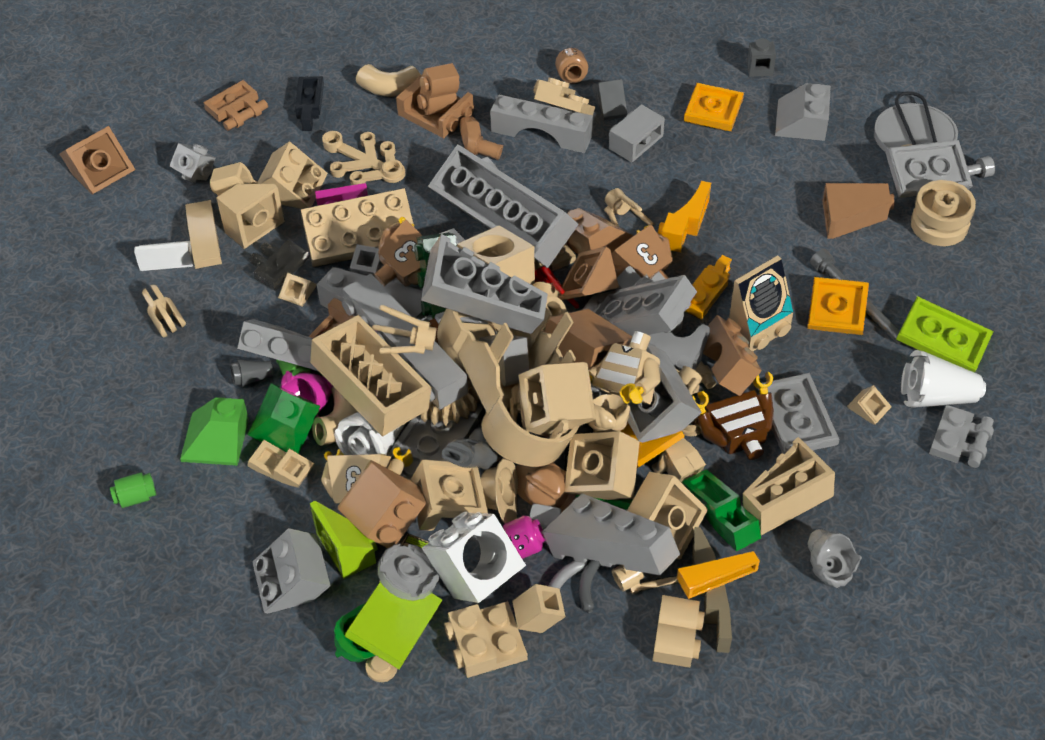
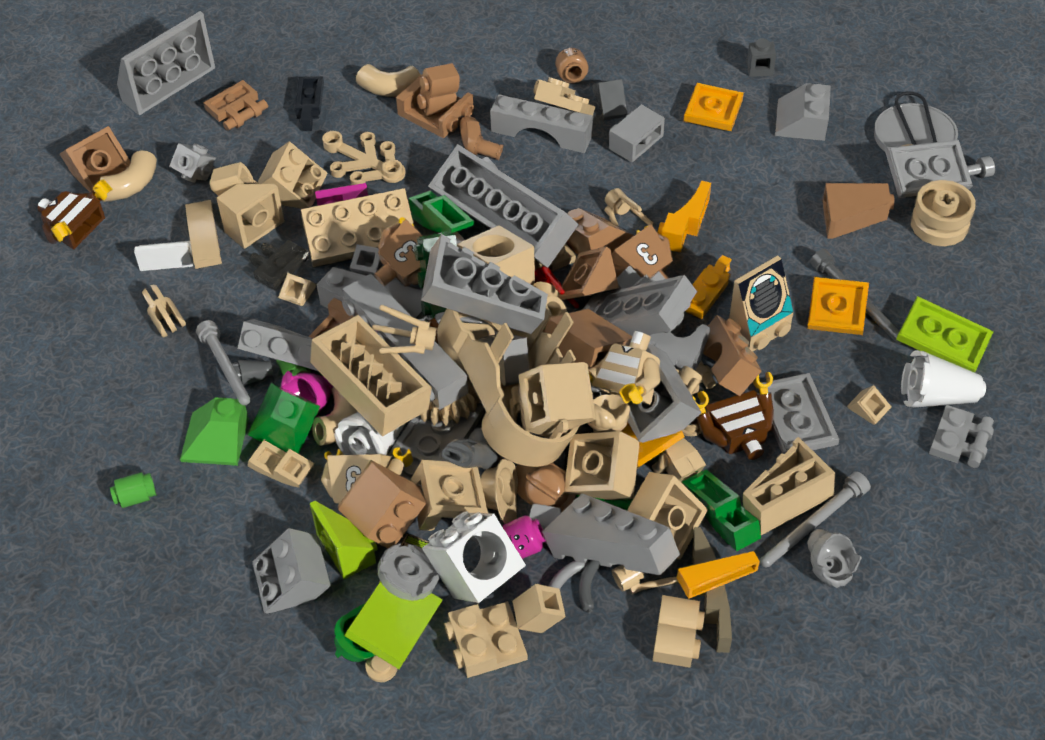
none -> reddish brown torso [38,179,113,249]
none -> tan cylinder [100,151,157,202]
none -> light grey slope [117,11,215,115]
none -> light grey piece [196,320,250,406]
none -> green slope [409,191,474,233]
none -> light grey piece [760,471,871,568]

